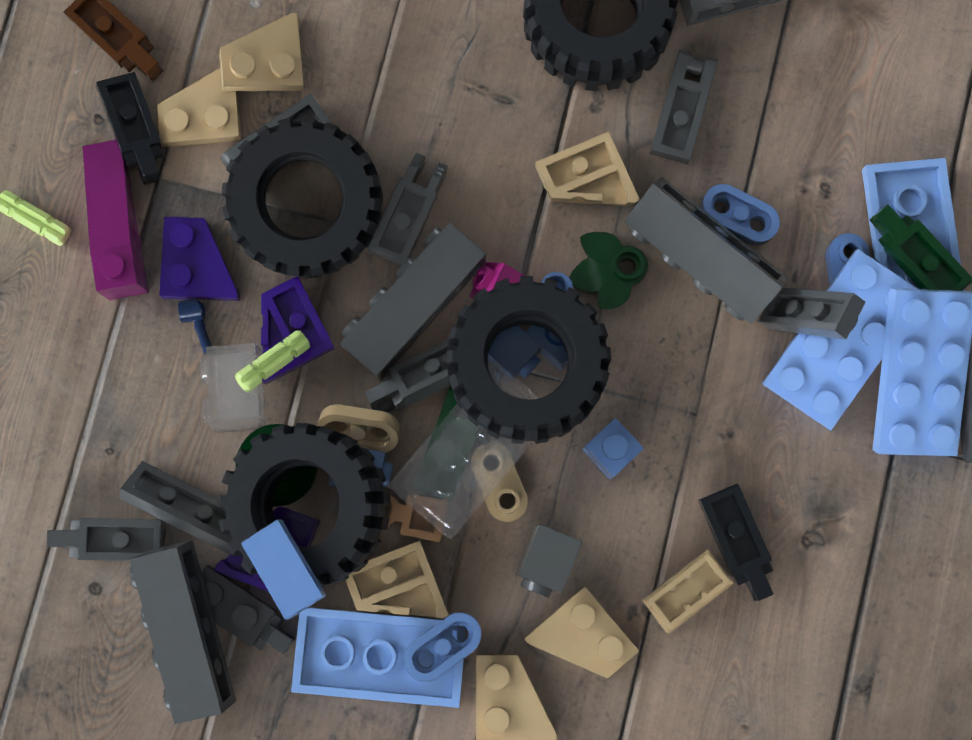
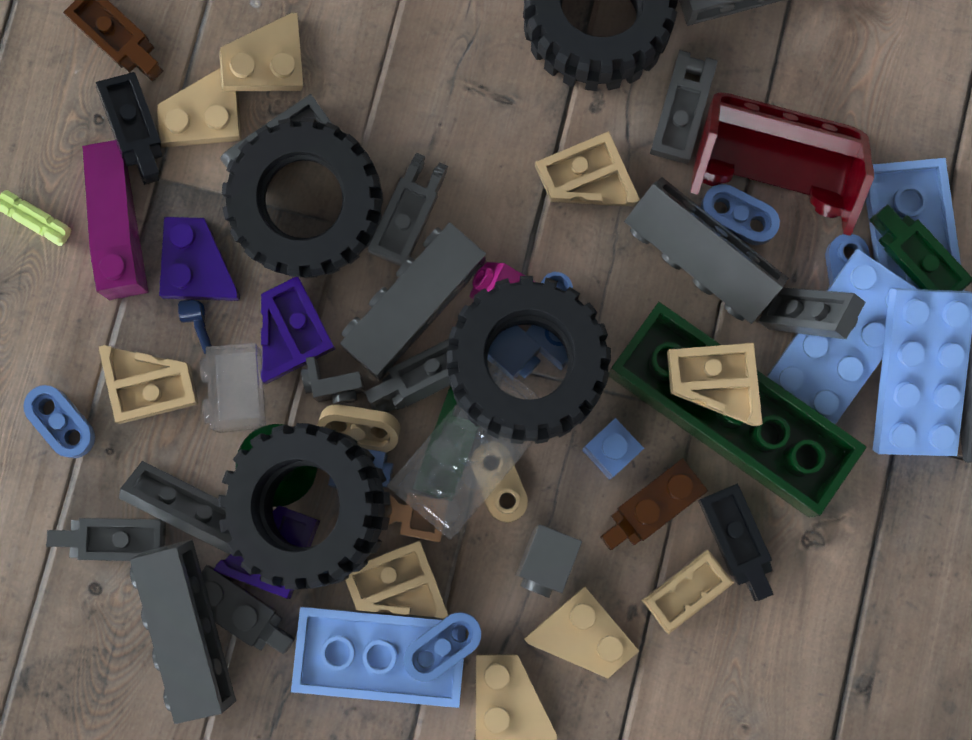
yellowish green axle [235,330,310,392] -> none
medium blue tile [241,519,326,620] -> none
dark green plate [569,232,648,310] -> none
none -> medium blue plate [23,385,95,458]
none -> tan wing [99,345,199,424]
none -> dark grey bracket [301,356,365,405]
none -> reddish brown hinge [600,458,708,550]
none -> dark green brick [609,302,867,517]
none -> tan wing [667,343,763,426]
none -> dark red windscreen [690,93,875,236]

